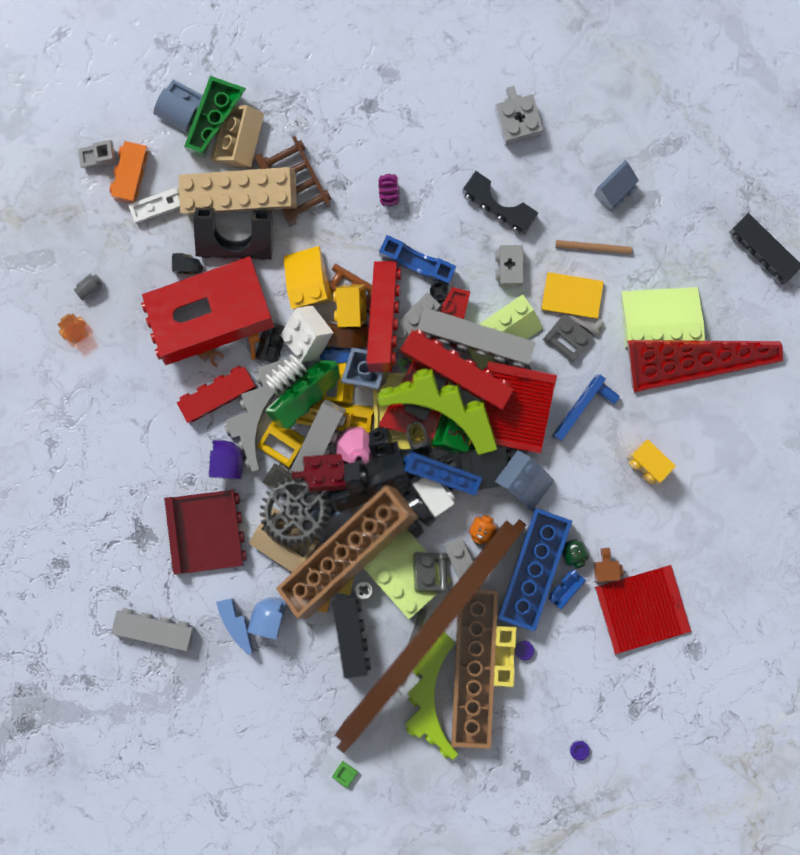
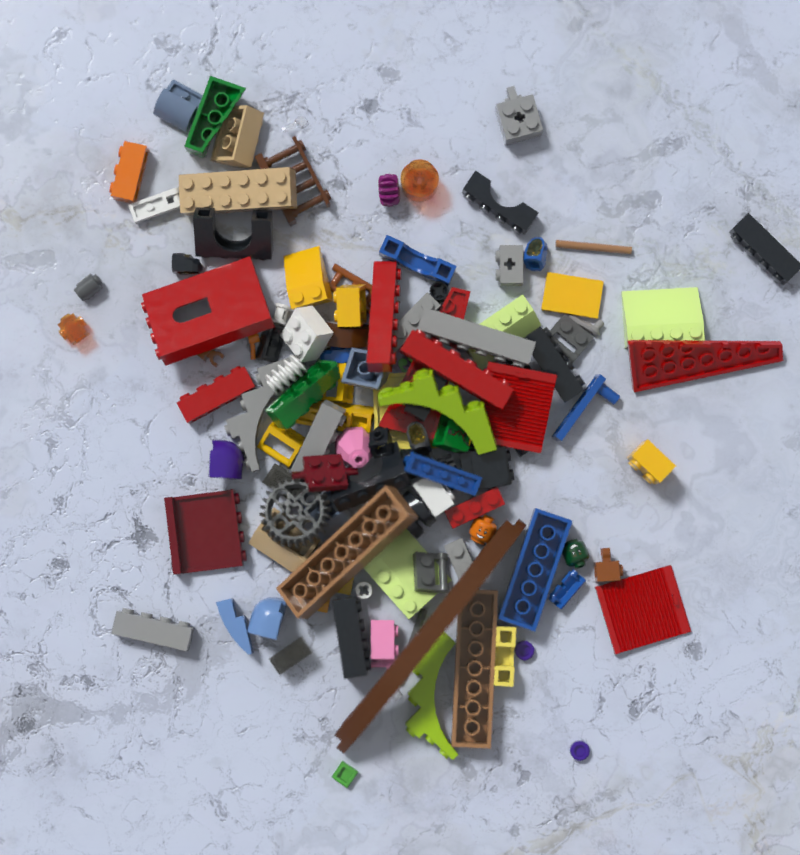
light grey brick [78,140,115,168] -> none
black brick [344,460,369,494] -> none
sand blue slope [495,450,555,511] -> none
sand blue slope [594,160,639,210] -> none
none -> clear smoke brick [269,636,313,675]
none -> white bush [272,303,292,326]
none -> bright pink hinge [371,620,398,669]
none -> clear orange brick [401,159,439,202]
none -> red brick [444,487,505,529]
none -> blue rock [523,237,548,271]
none -> black brick [523,325,585,403]

